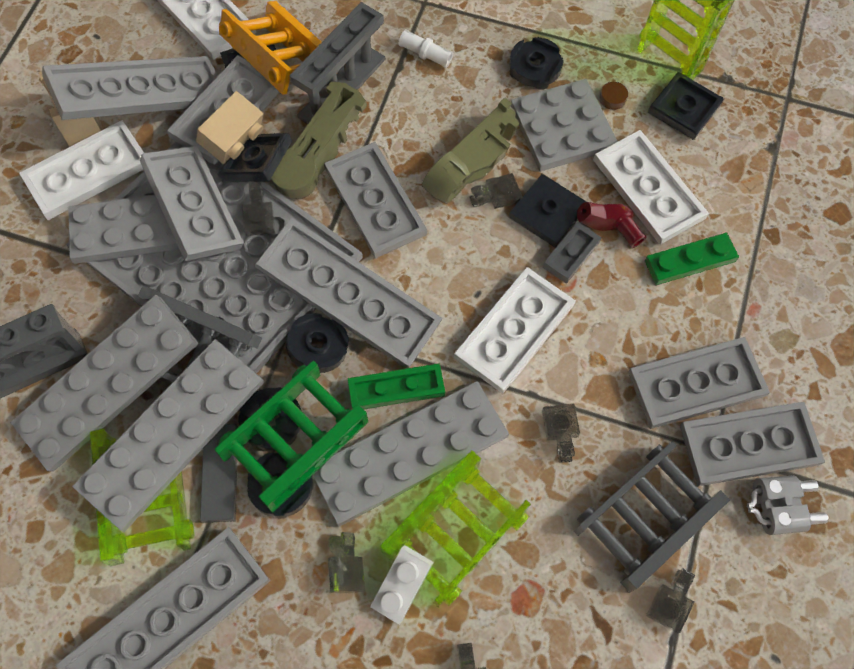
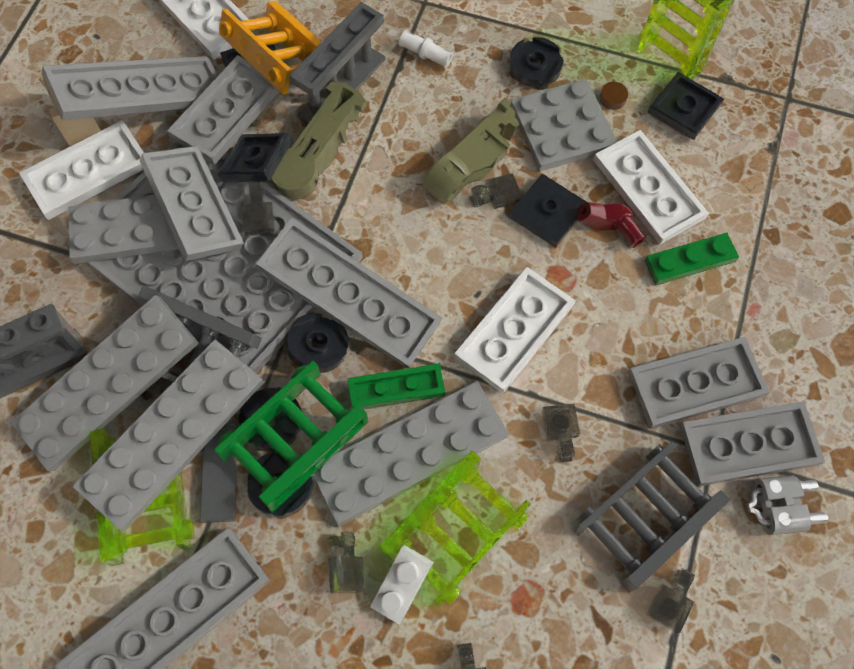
tan brick [196,91,264,164] -> none
light grey plate [324,142,427,259] -> none
dark grey plate [543,222,602,284] -> none

